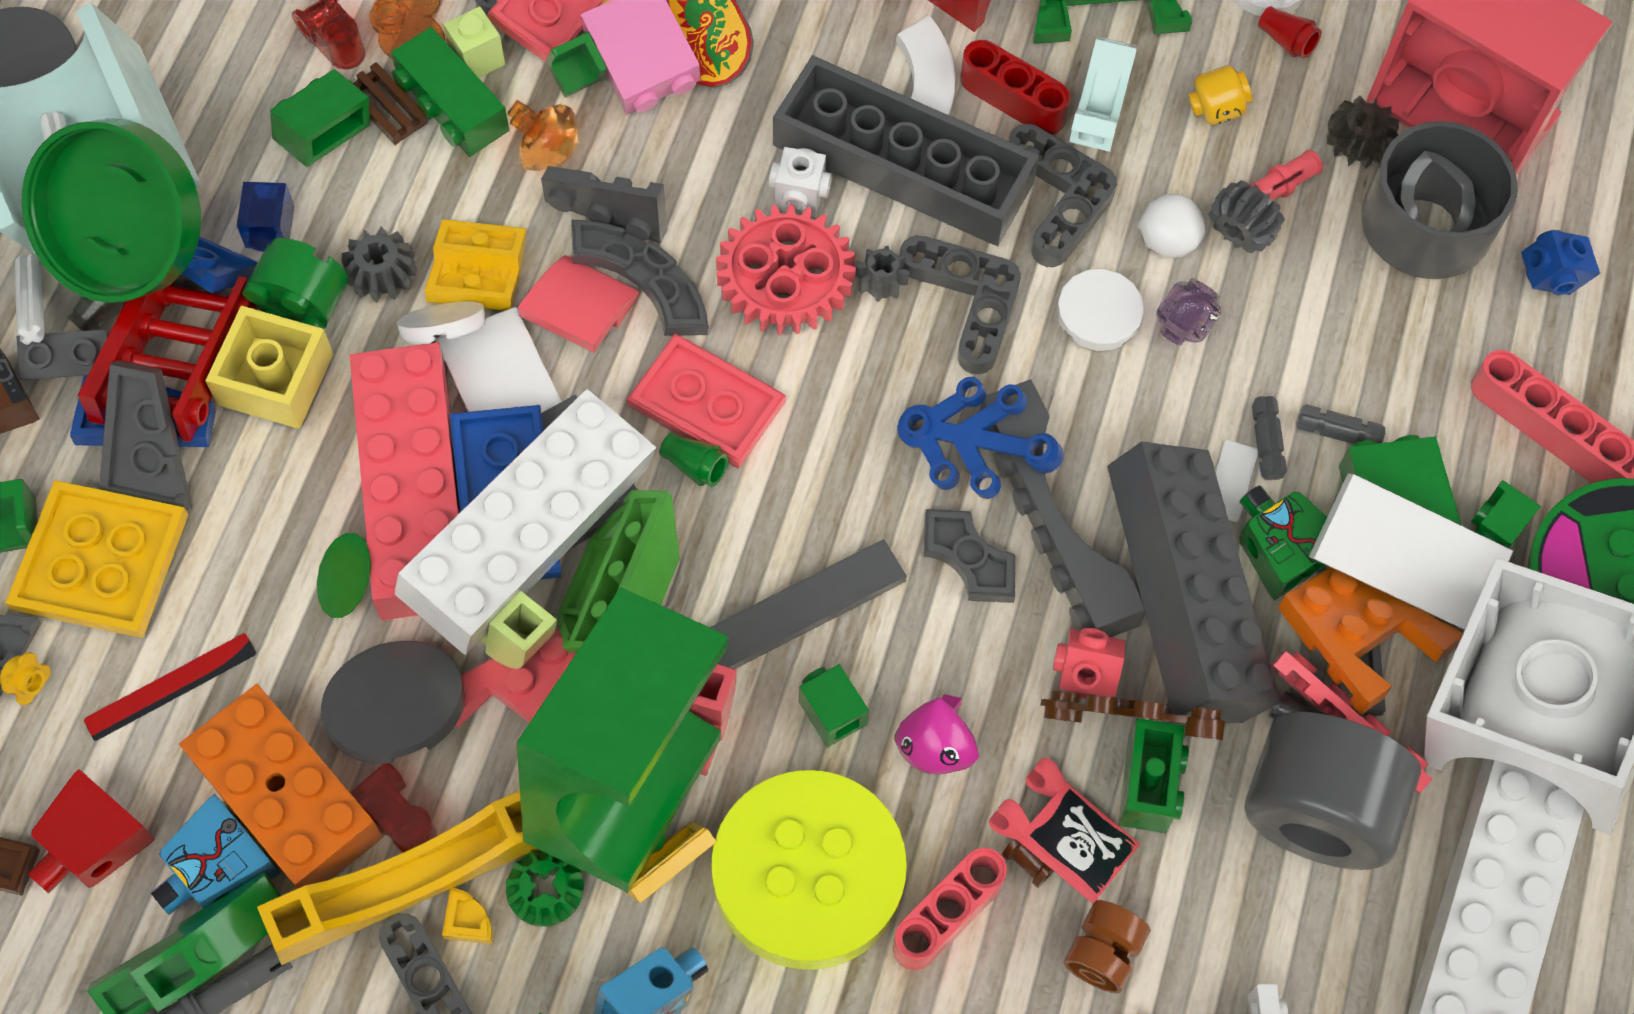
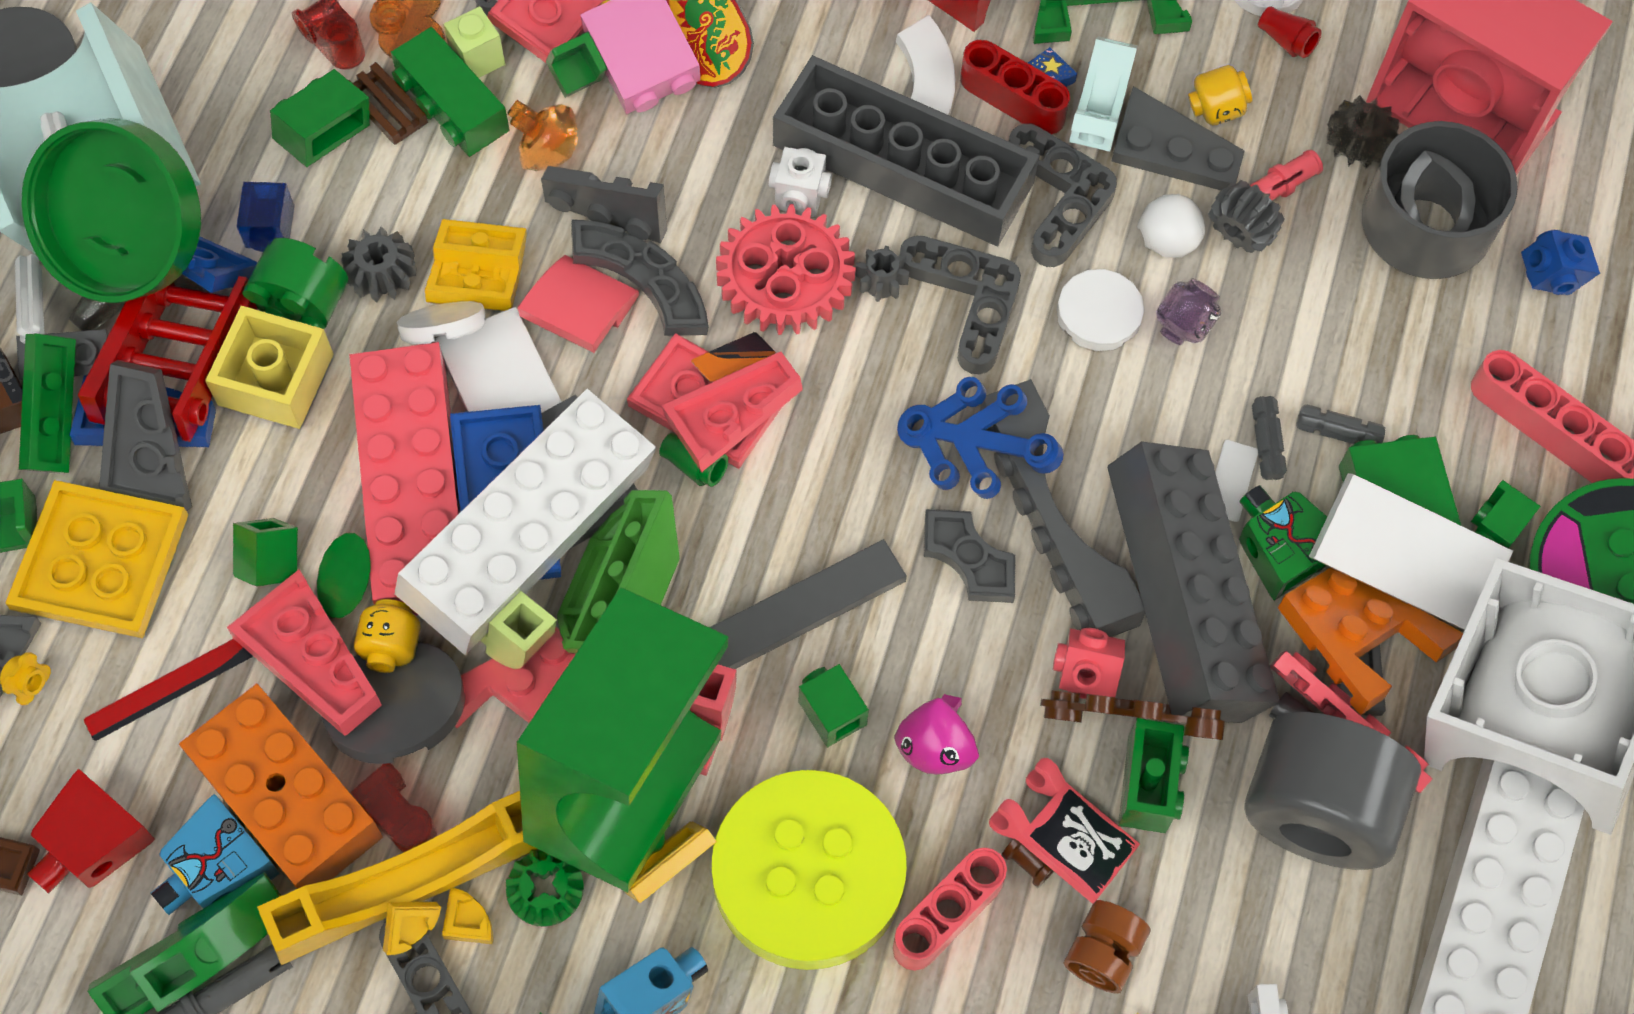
none -> green plate [19,333,76,473]
none -> coral wing [227,569,382,736]
none -> green panel [233,518,298,587]
none -> yellow head [354,599,421,673]
none -> yellow tile [383,902,441,955]
none -> coral wing [662,351,803,472]
none -> sticker [691,332,776,382]
none -> blue tile [1028,47,1077,87]
none -> dark grey wing [1111,86,1245,190]

